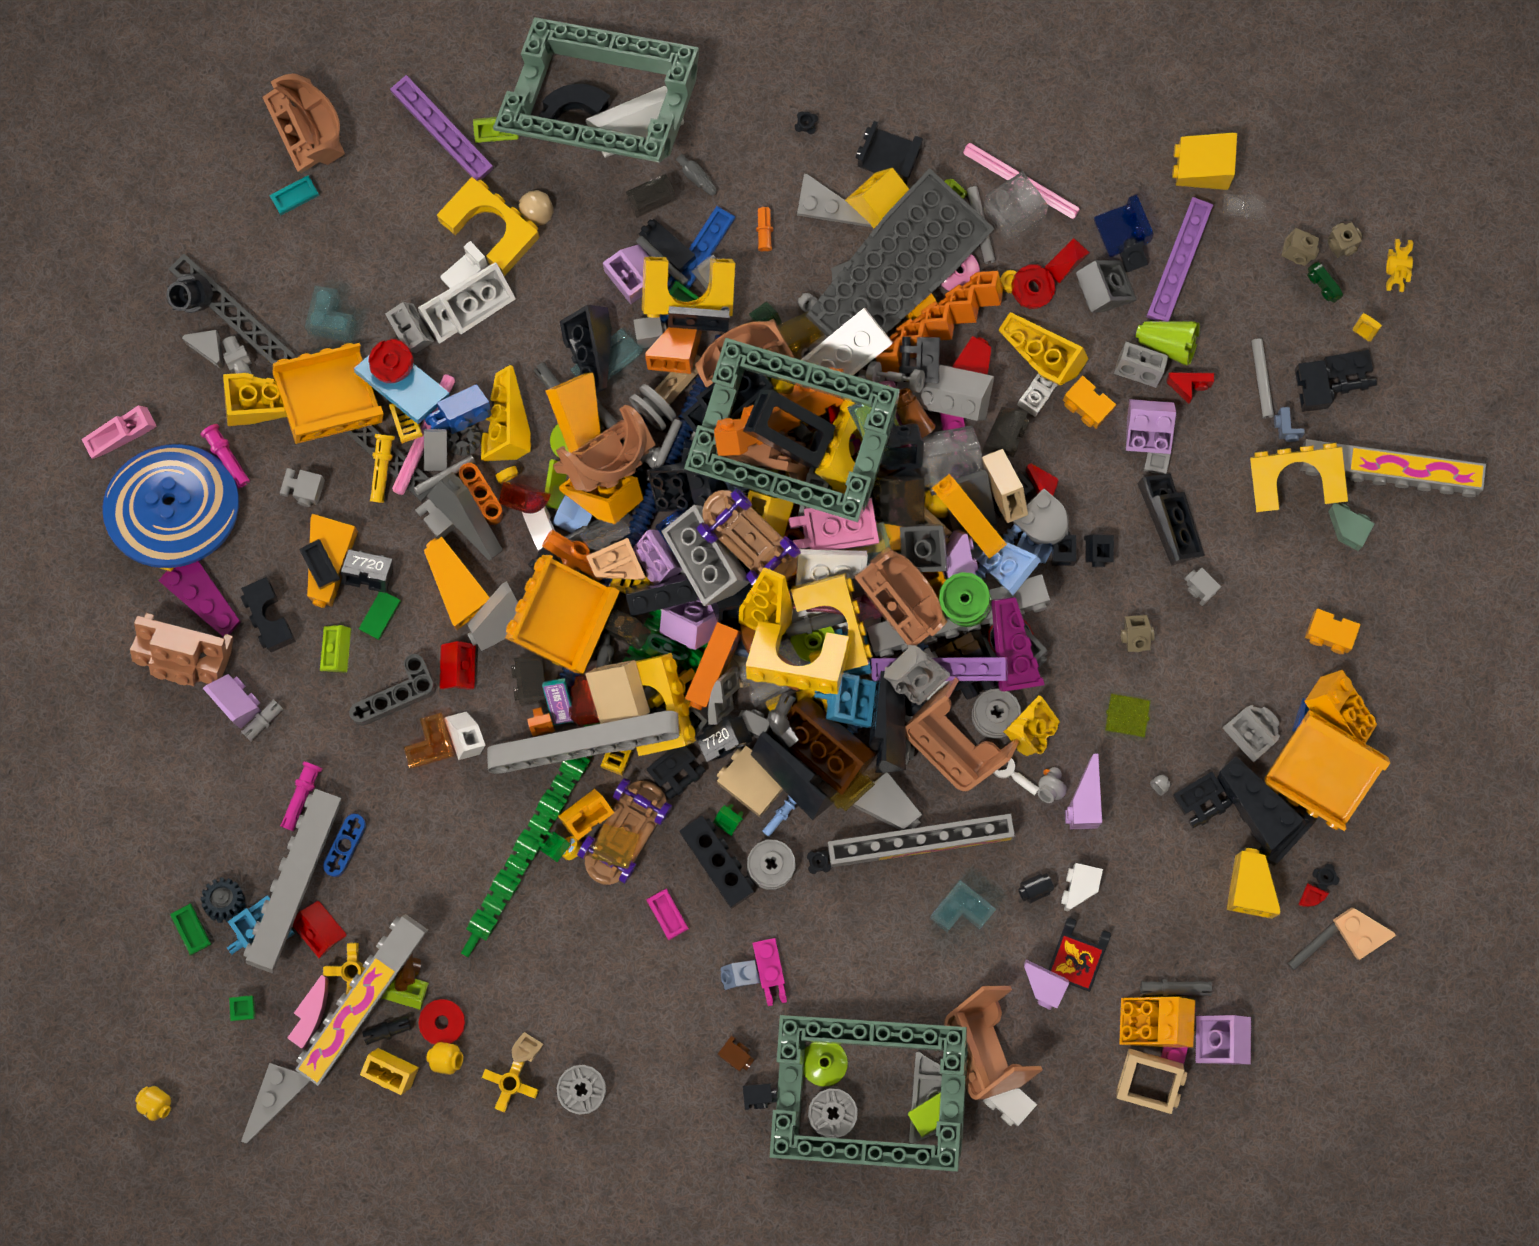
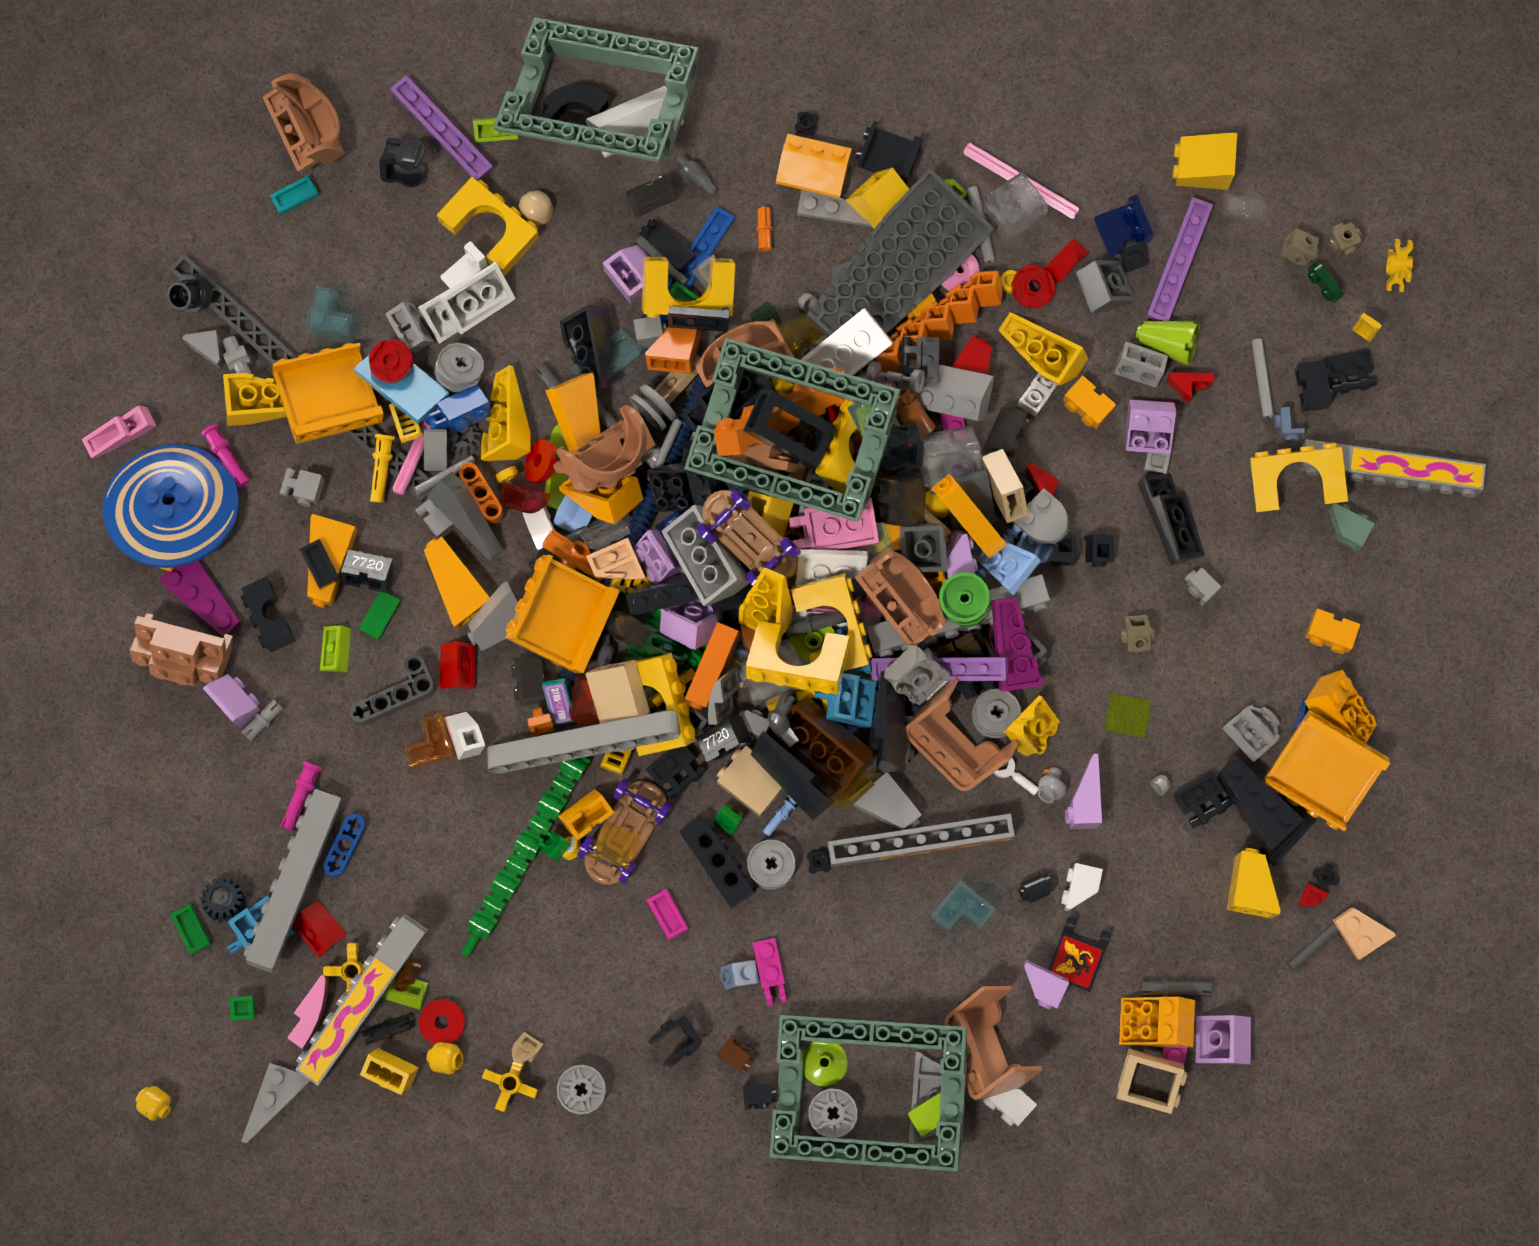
none -> black piece [379,138,426,188]
none -> light grey wheel [434,343,484,393]
none -> red tile [524,439,557,484]
none -> black piece [648,1016,702,1068]
none -> light orange slope [776,134,852,198]

